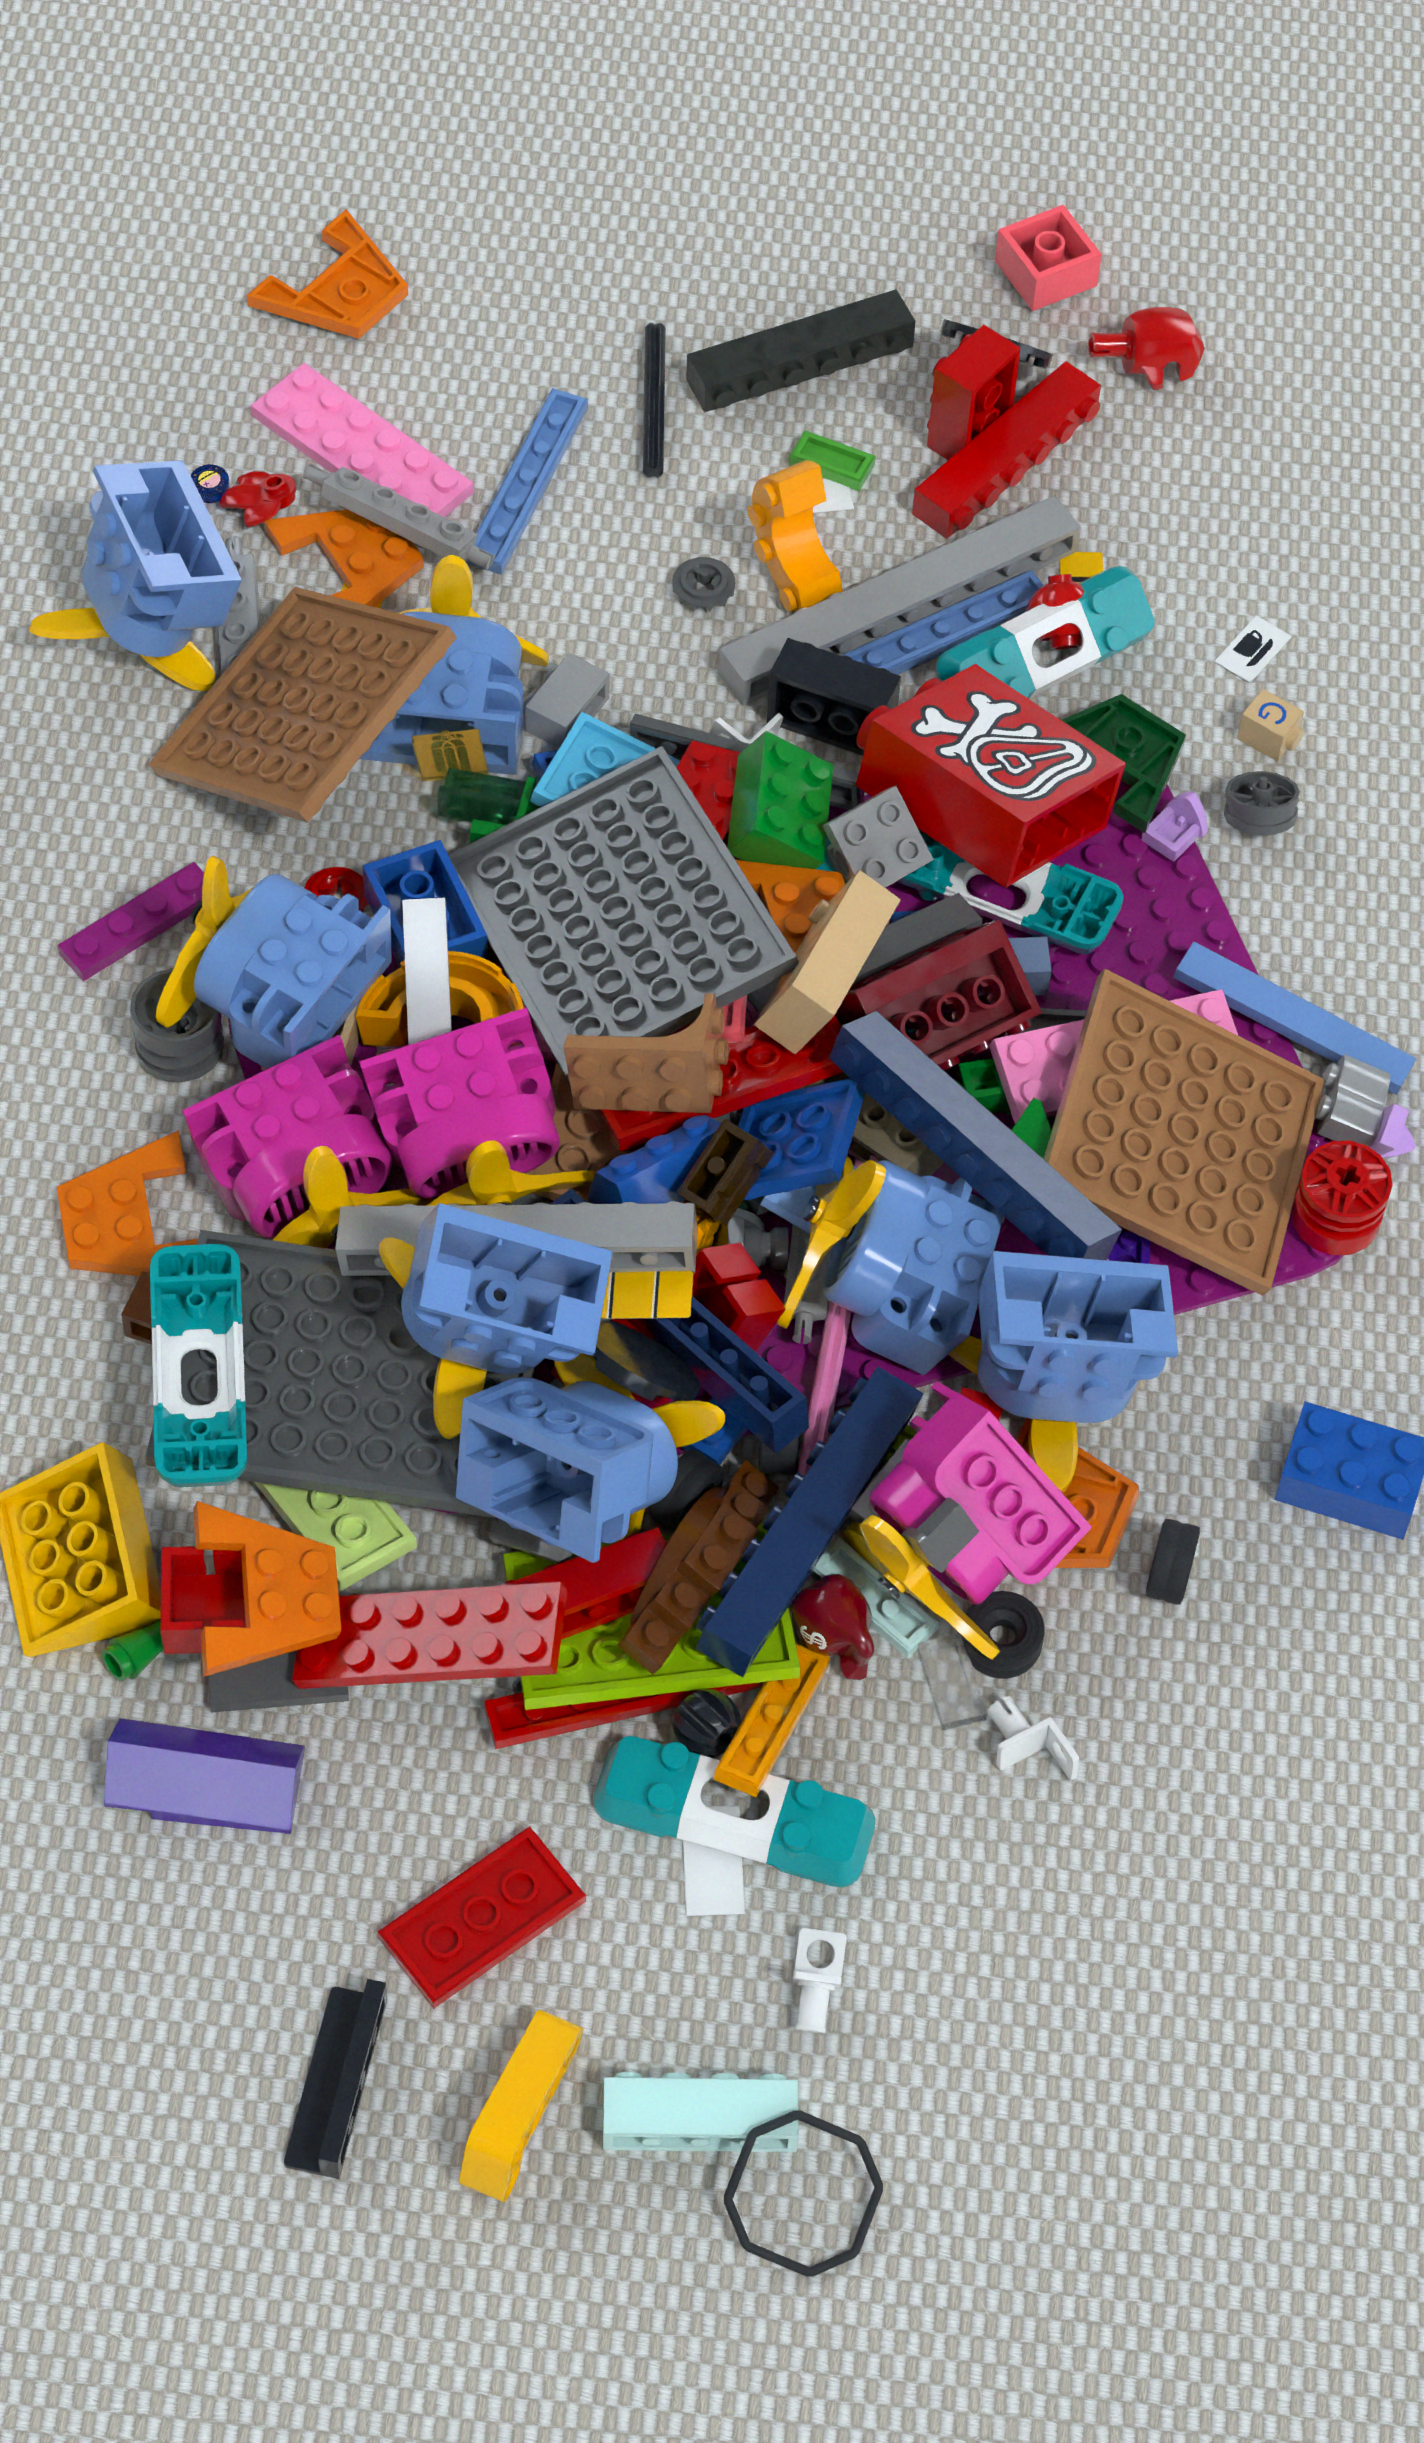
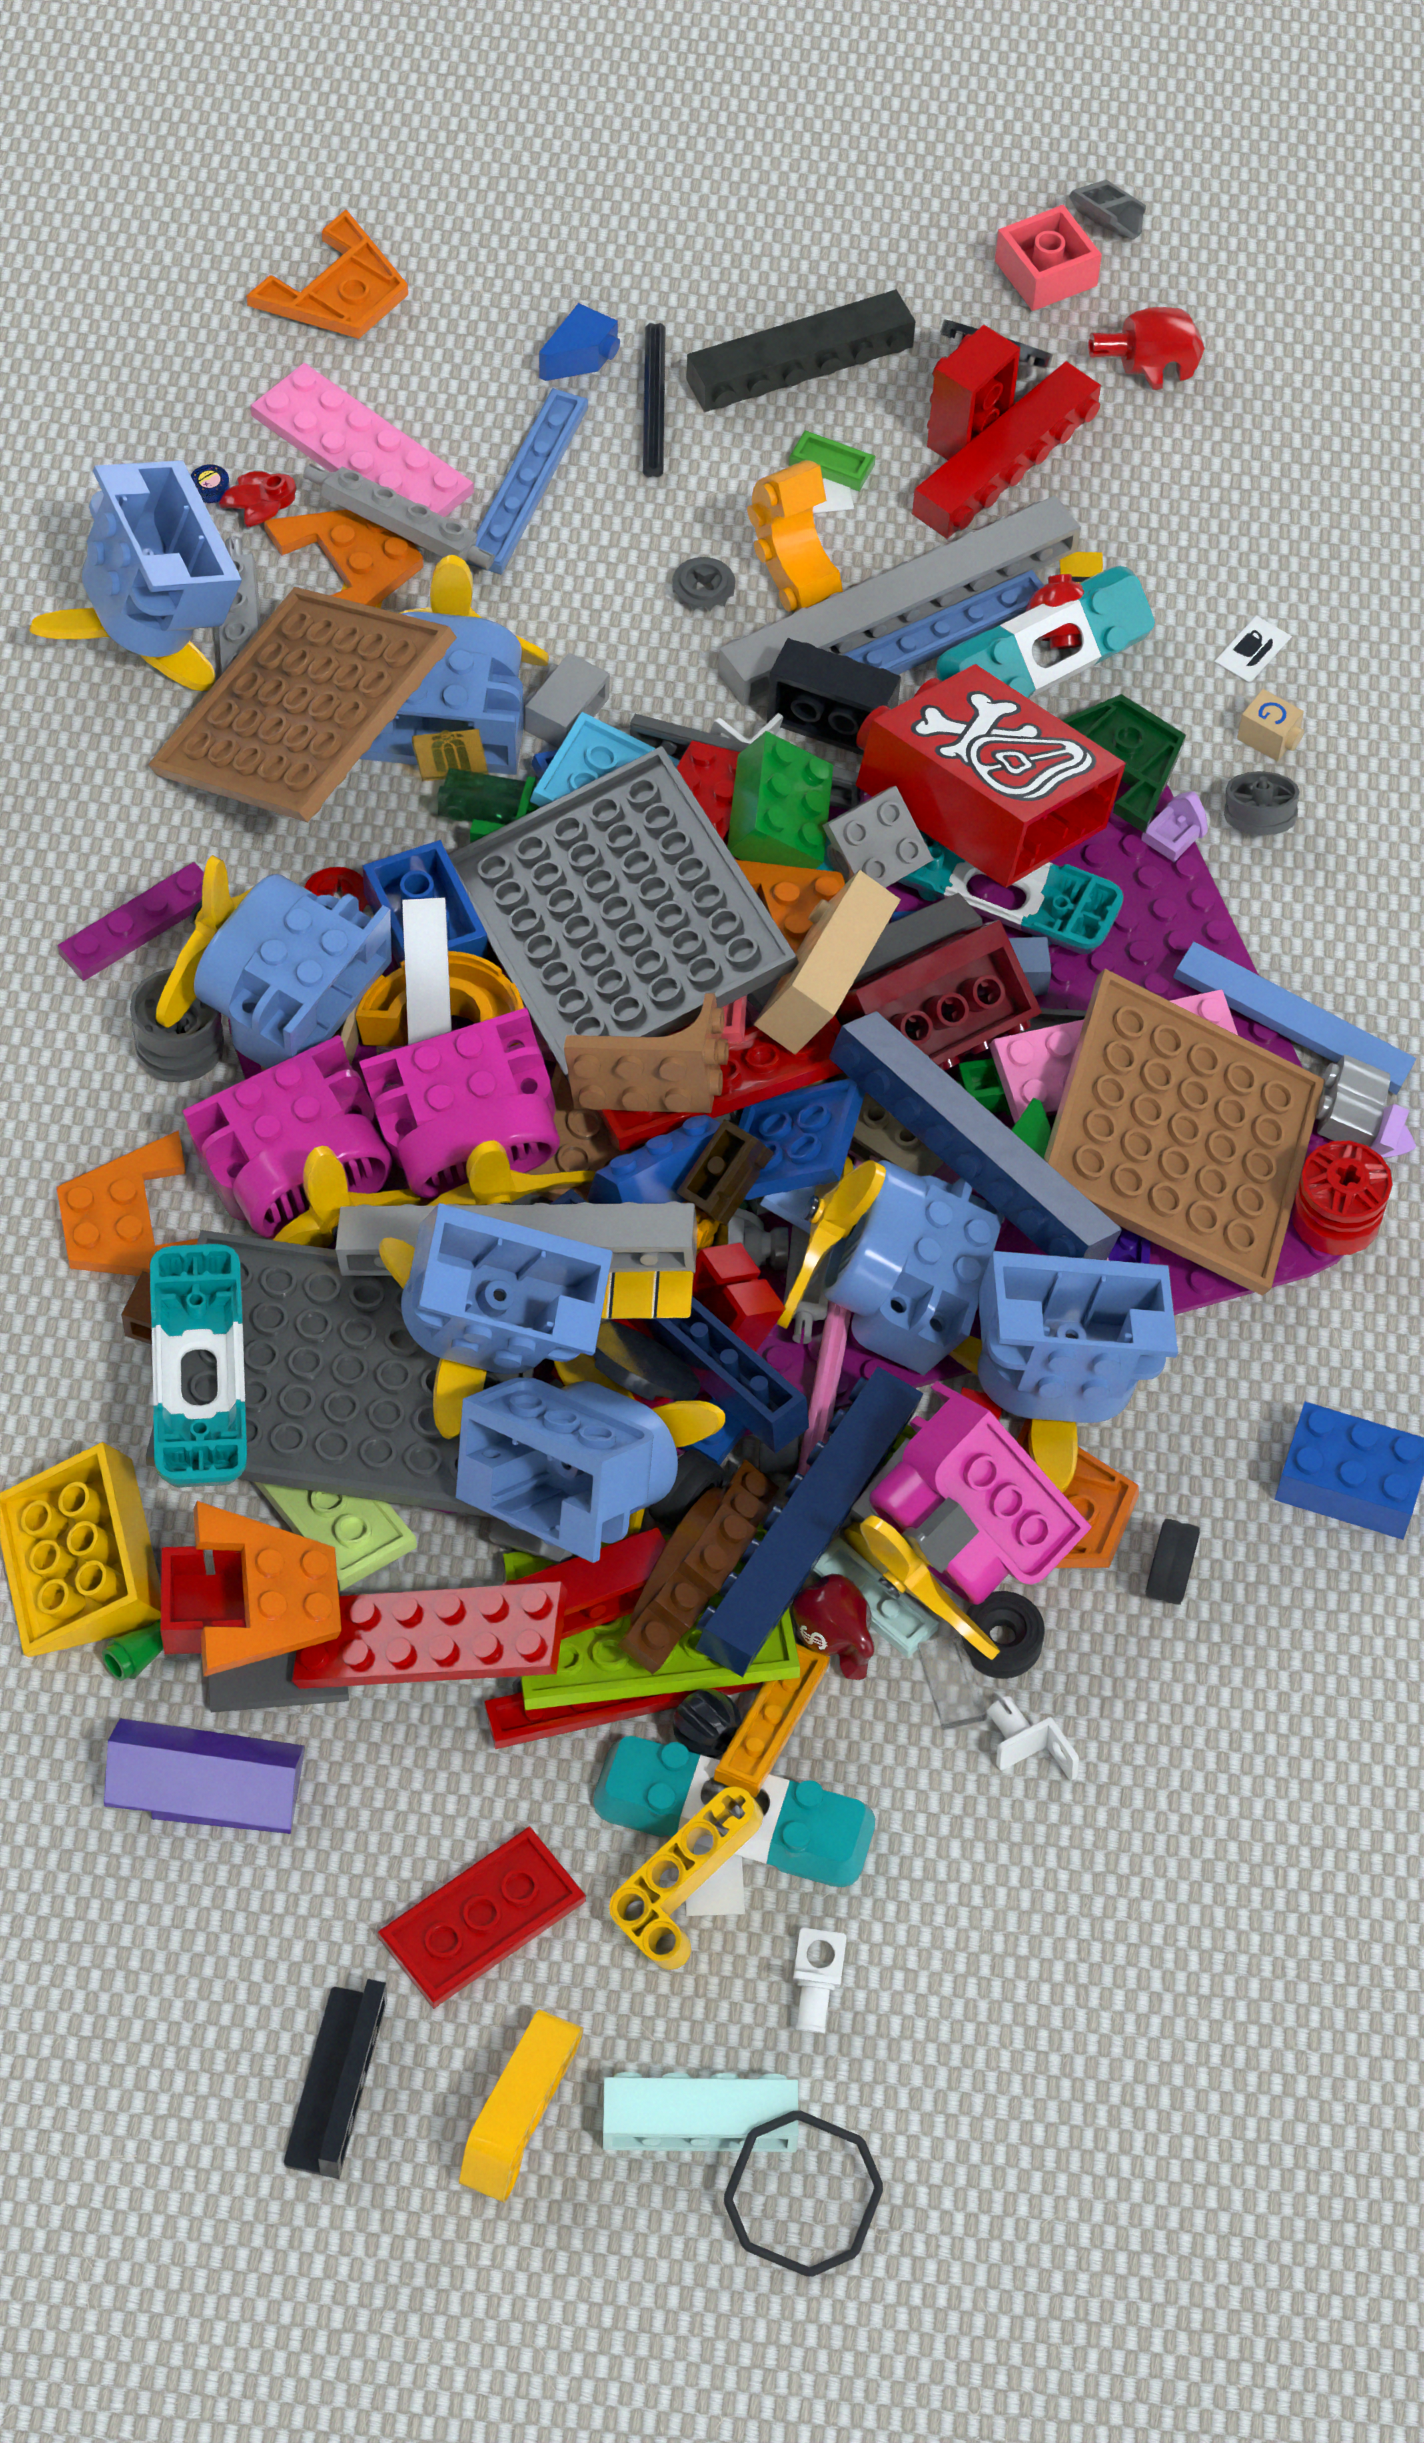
none -> blue slope [539,303,620,381]
none -> yellow beam [609,1786,763,1970]
none -> dark grey slope [1069,179,1146,239]

